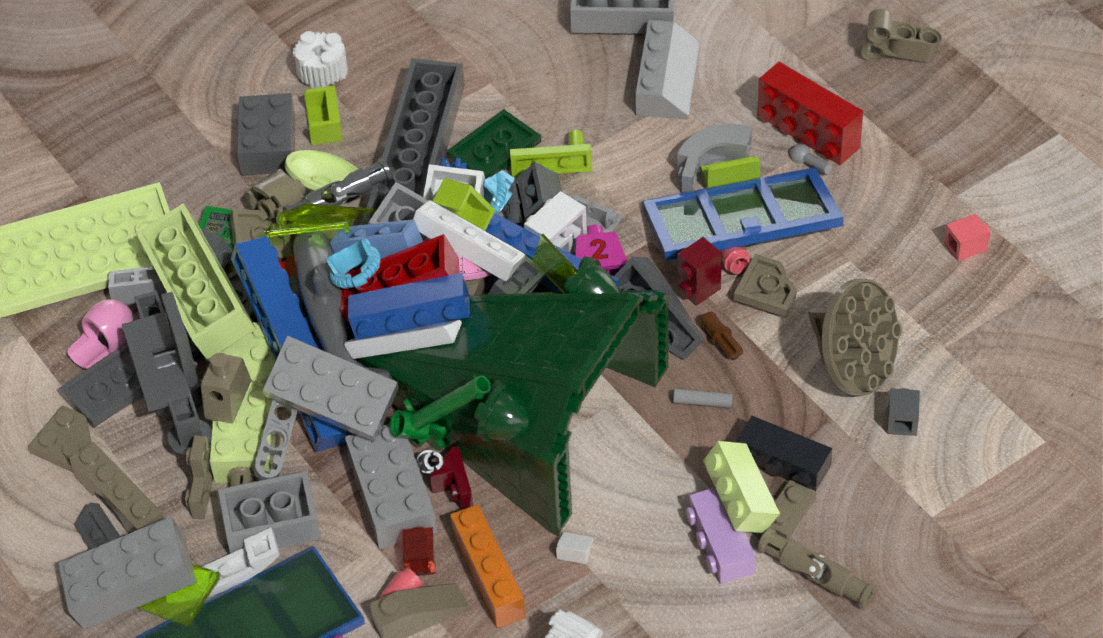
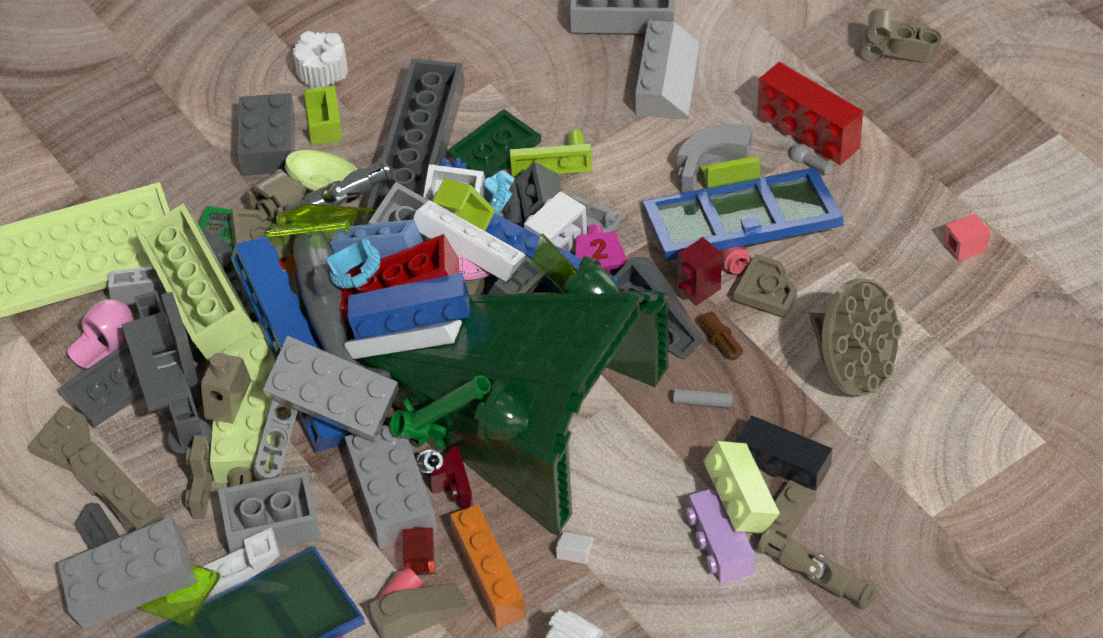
dark grey brick [887,388,920,436] -> none

